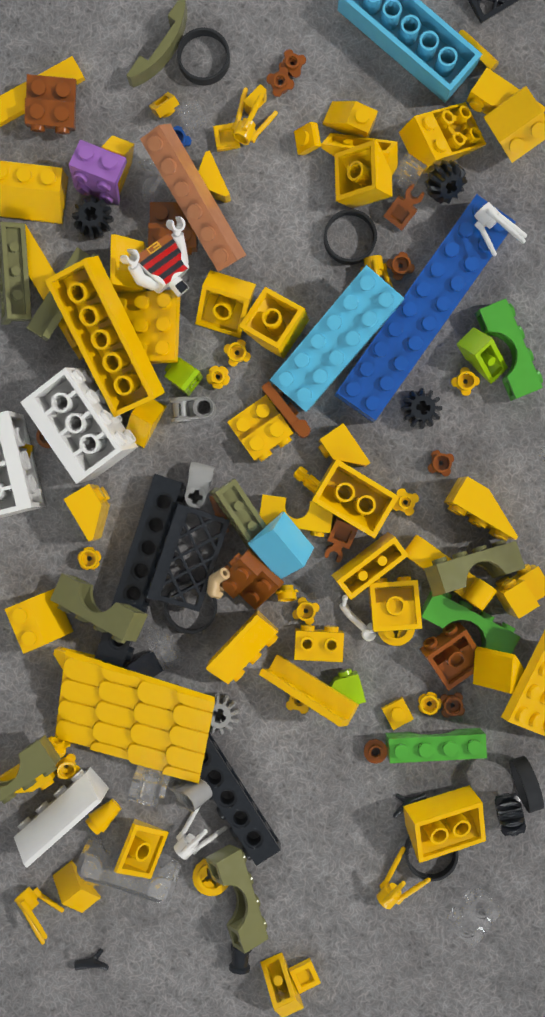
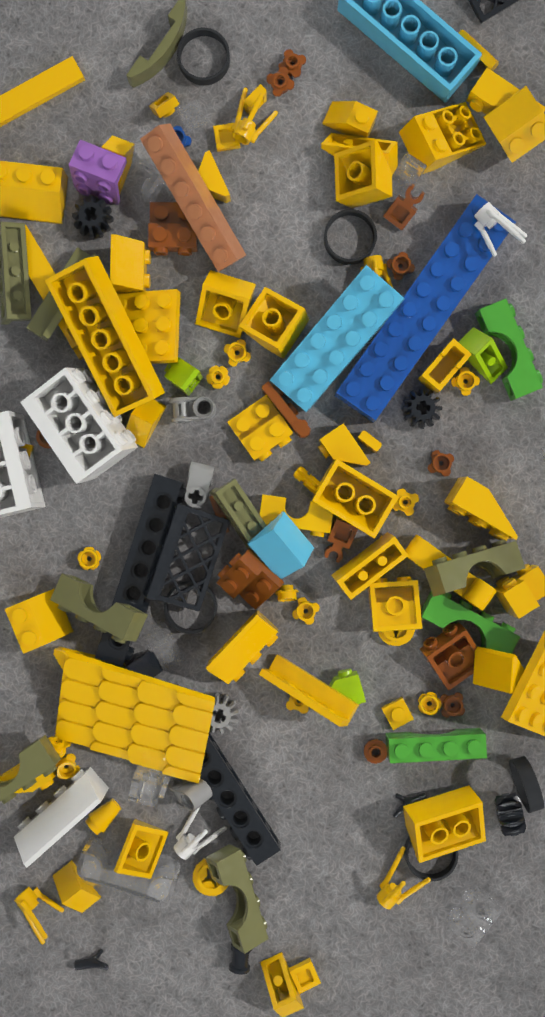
dark orange plate [25,74,77,135] -> none
yellow slope [64,484,110,542] -> none
torso [120,216,189,297] -> none
tan arm [207,568,230,599] -> none
yellow plate [294,122,321,155] -> none
yellow brick [294,624,344,662] -> none
white piece [339,595,376,641] -> none
black gear [424,160,468,204] -> none
none -> yellow tile [356,430,382,453]
none -> yellow brick [418,338,472,394]

